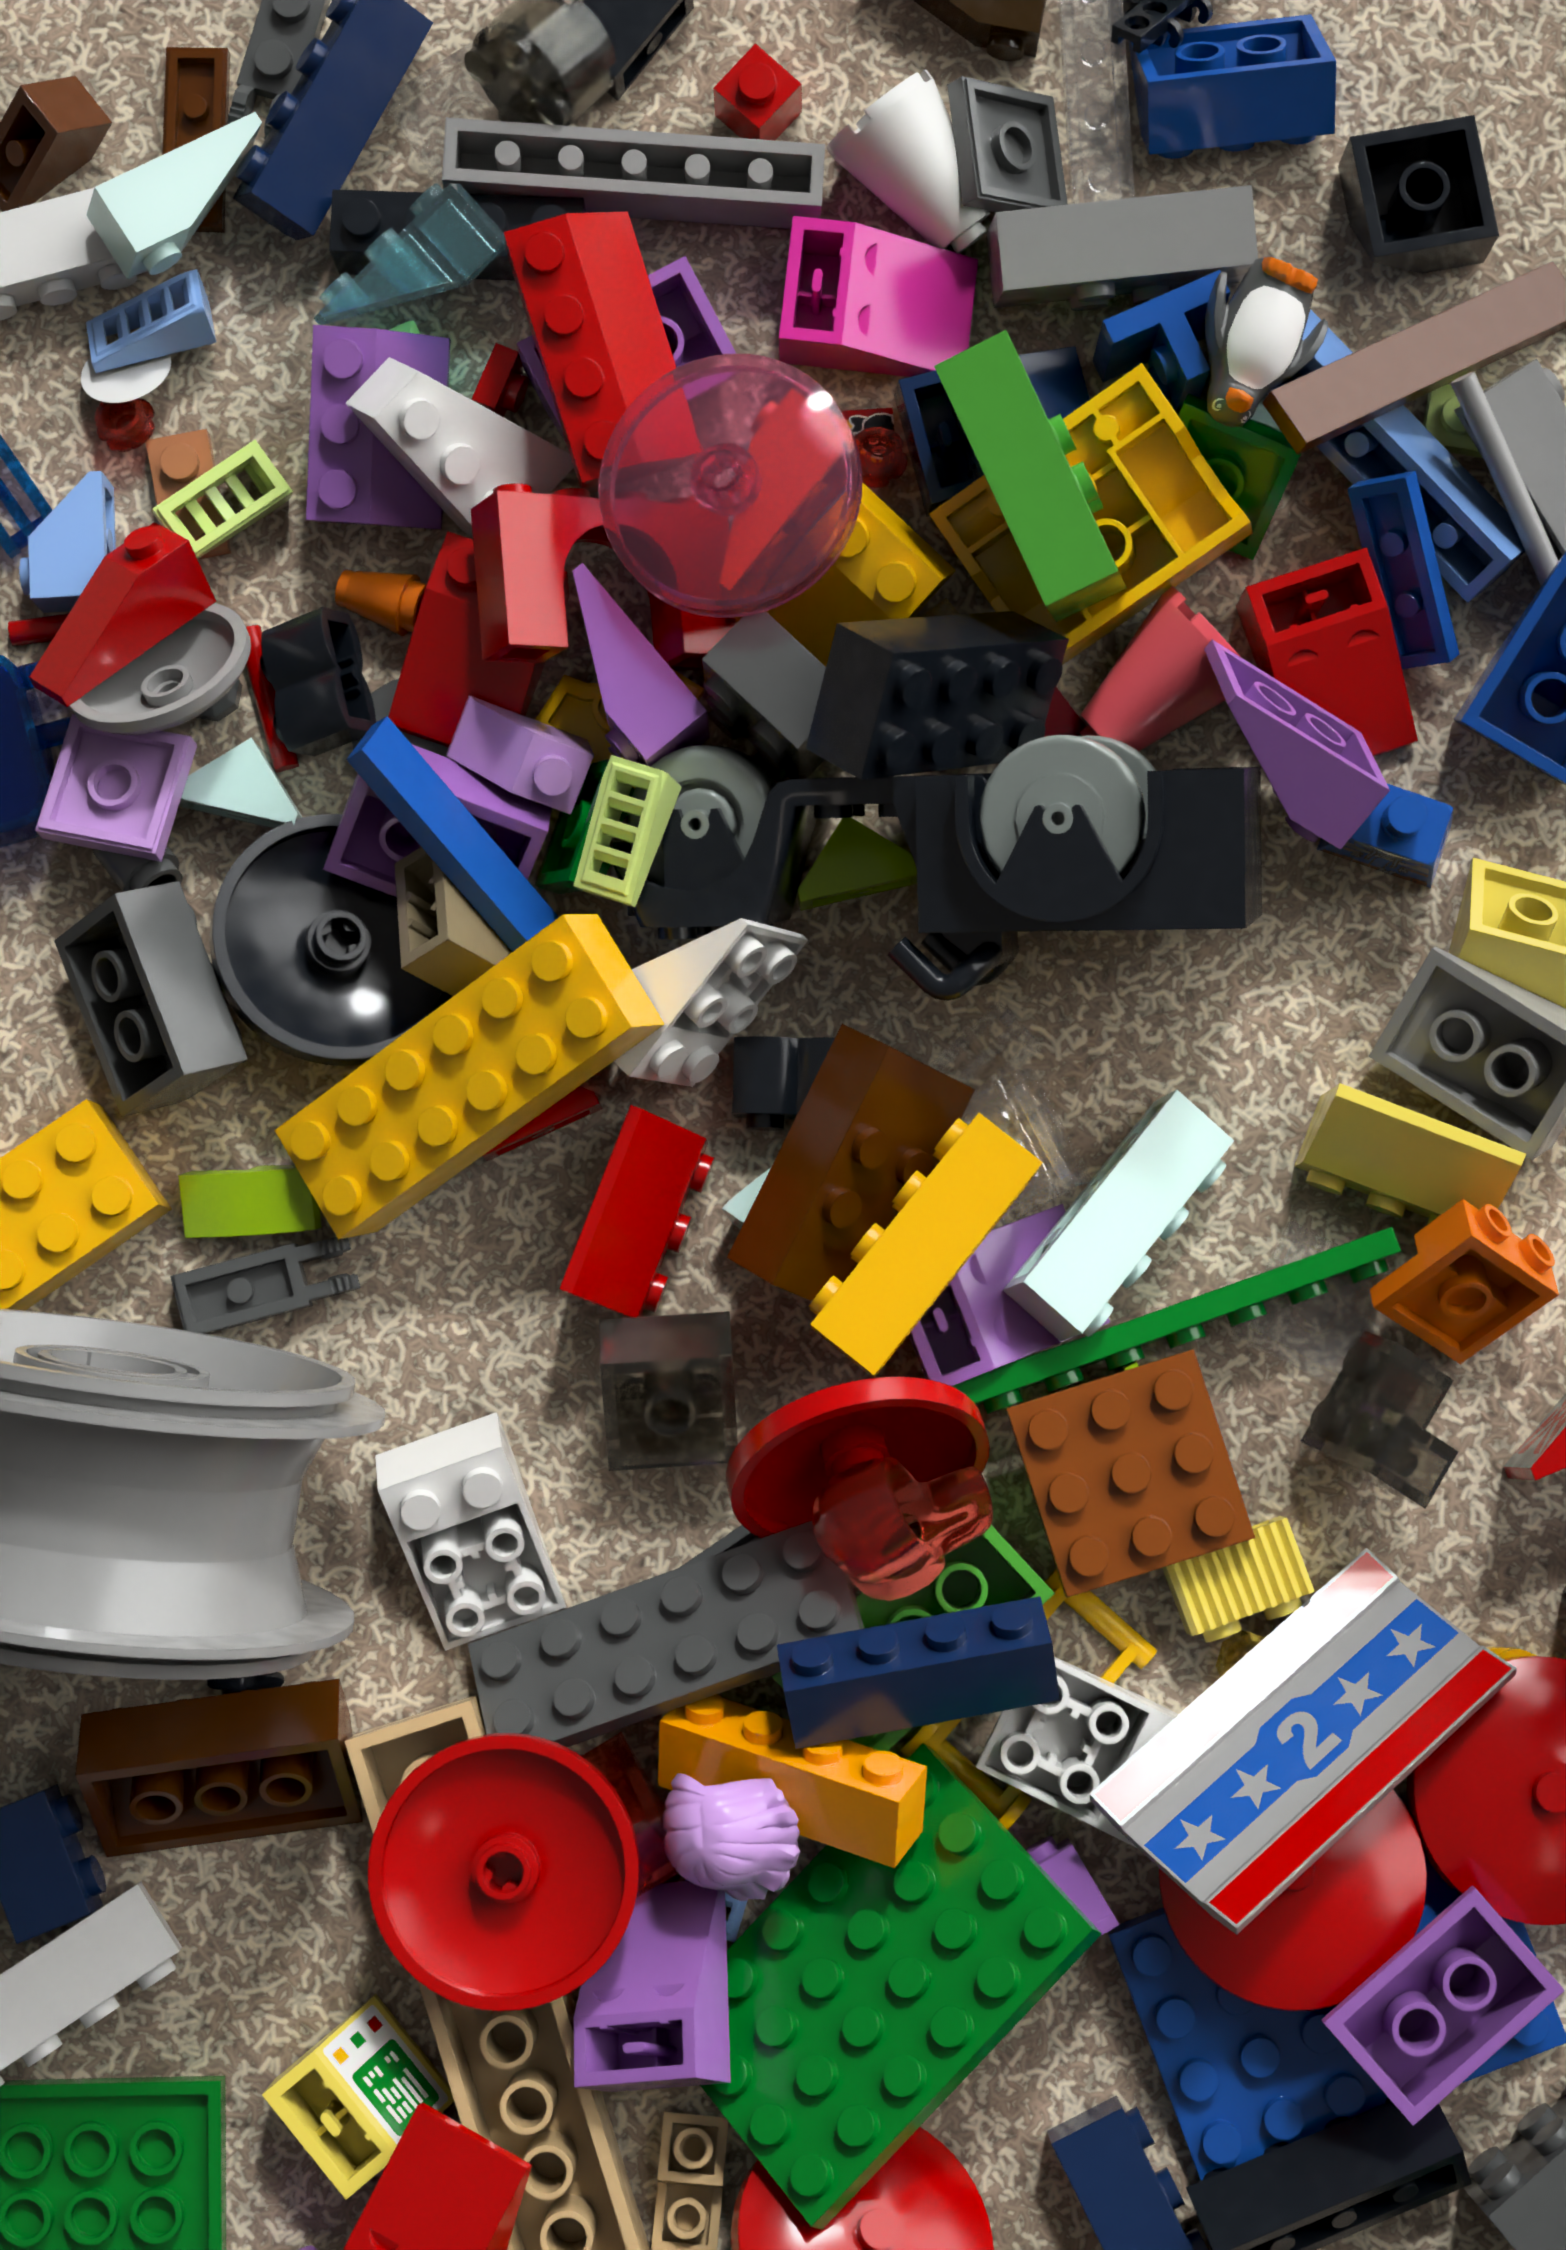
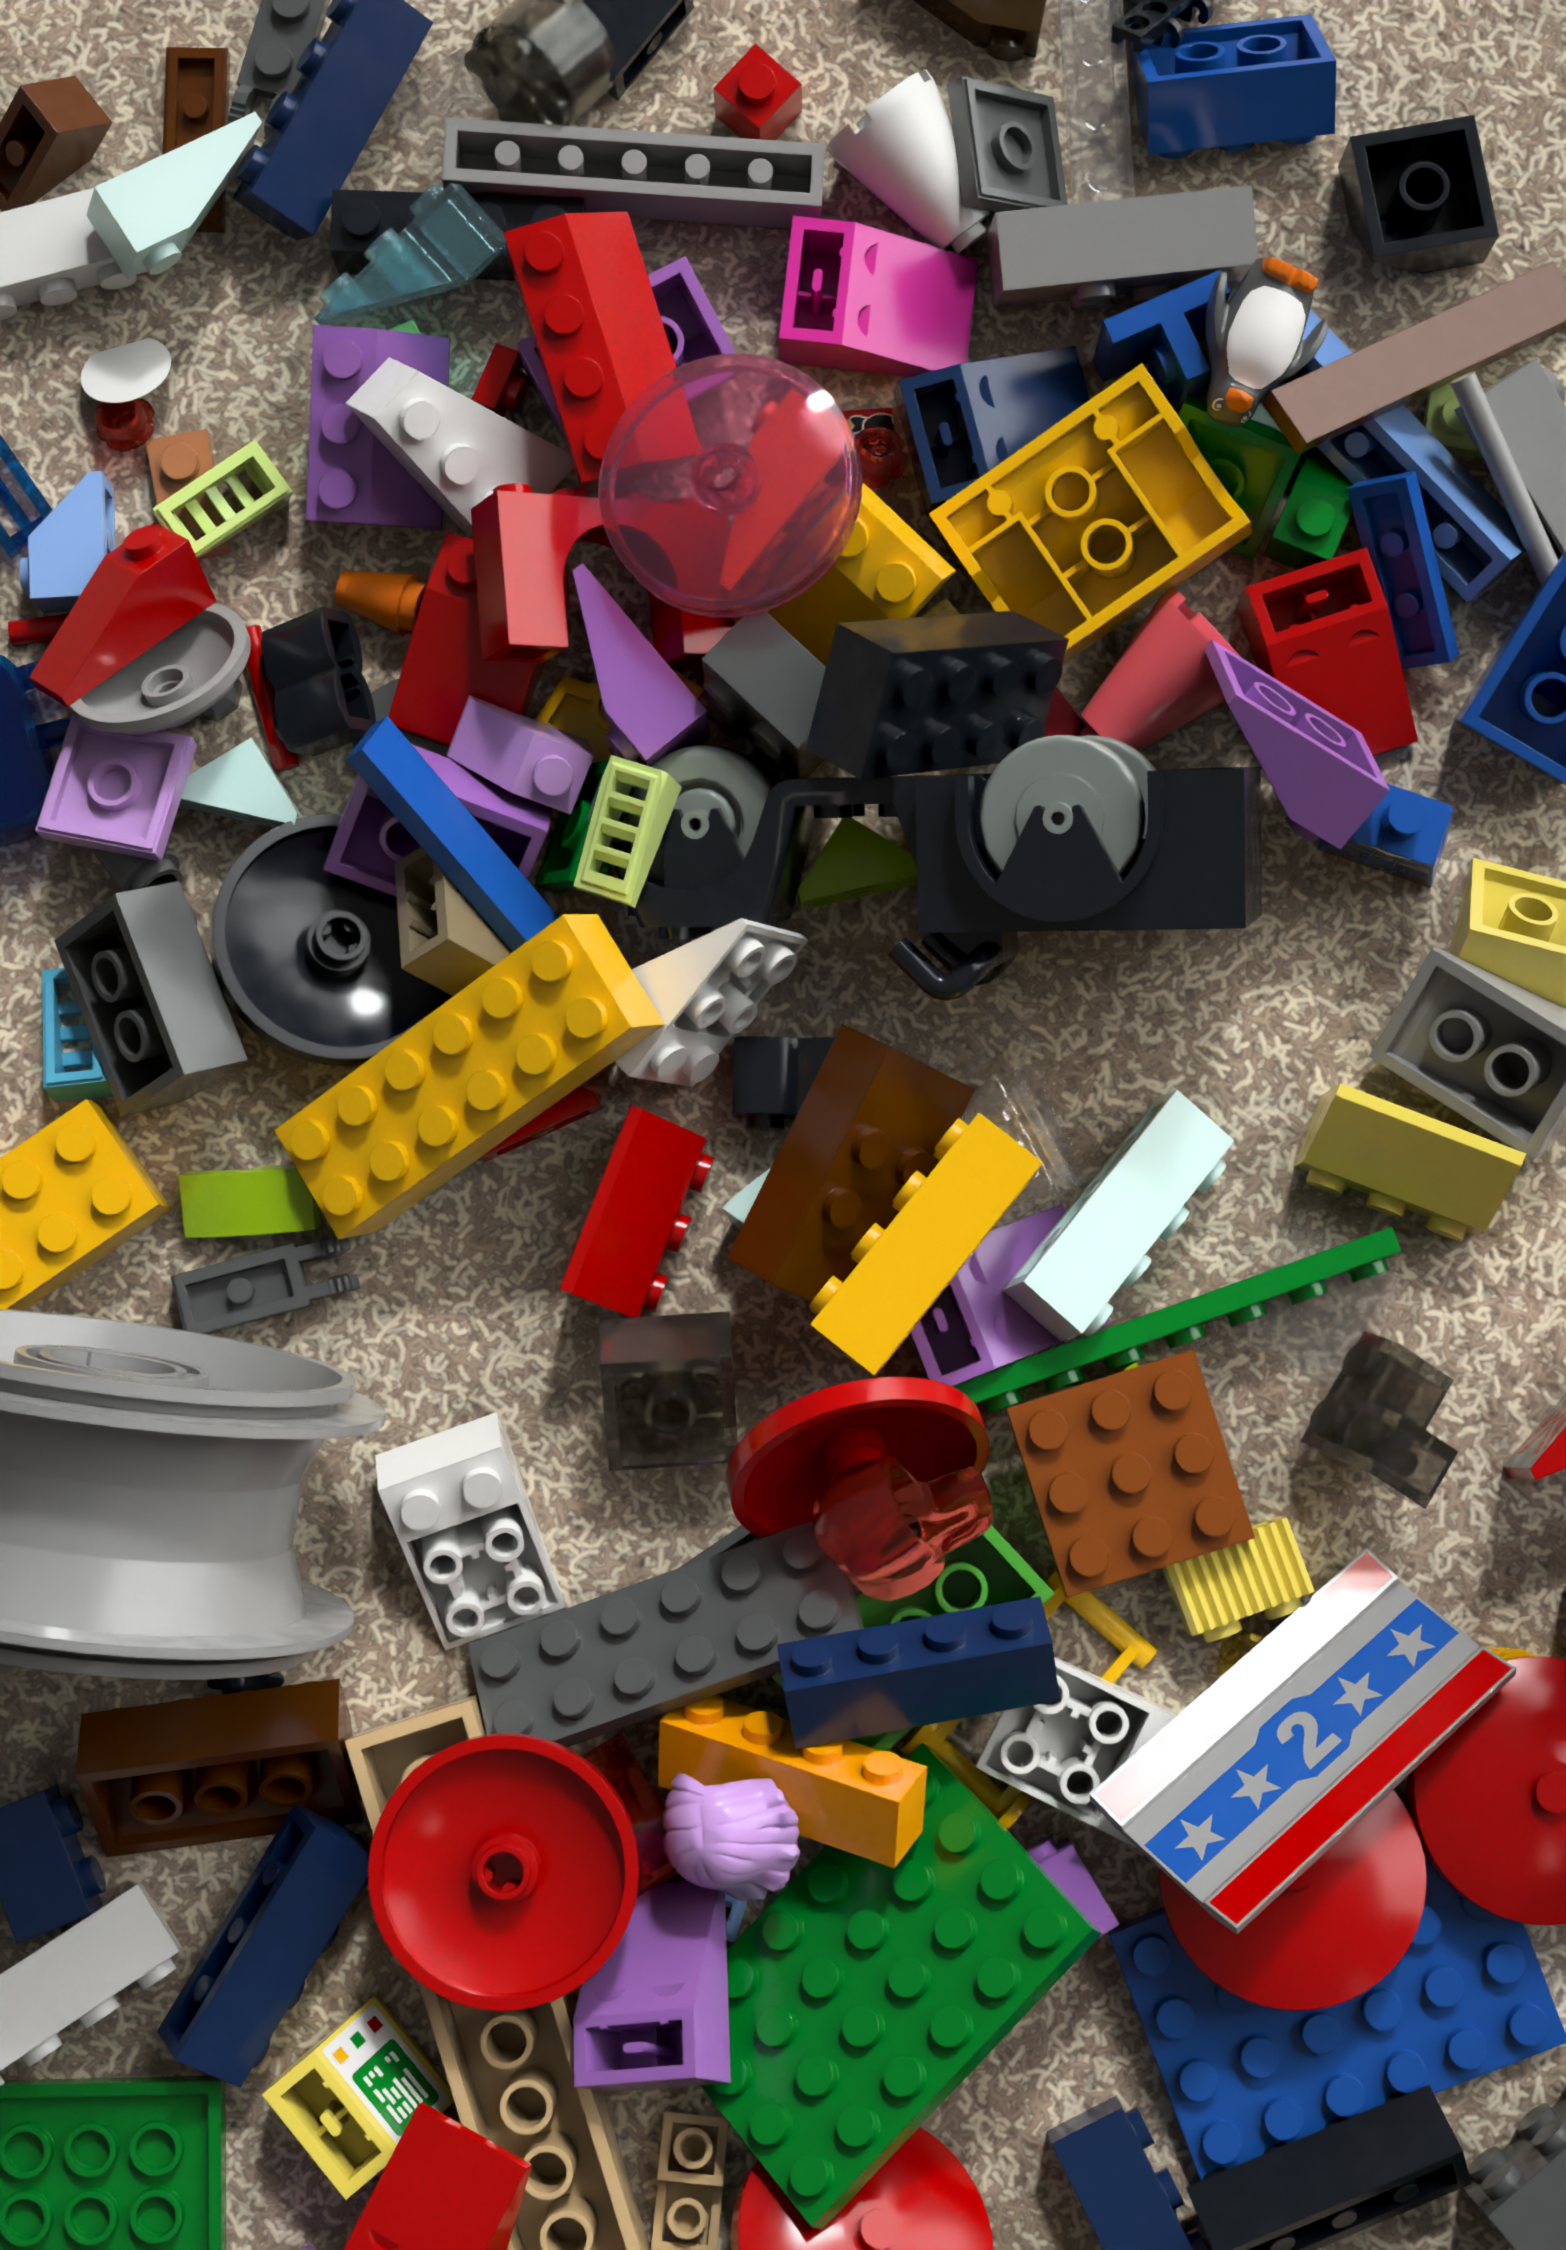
light blue slope [86,269,216,373] -> none
bright green brick [934,330,1127,622] -> none
medium lavender slope [1321,1885,1565,2126] -> none
orange plate [1369,1199,1559,1364] -> none
none -> medium azure slope [42,968,113,1102]
none -> dark blue brick [157,1803,370,2087]
none -> green slope [1263,446,1353,570]

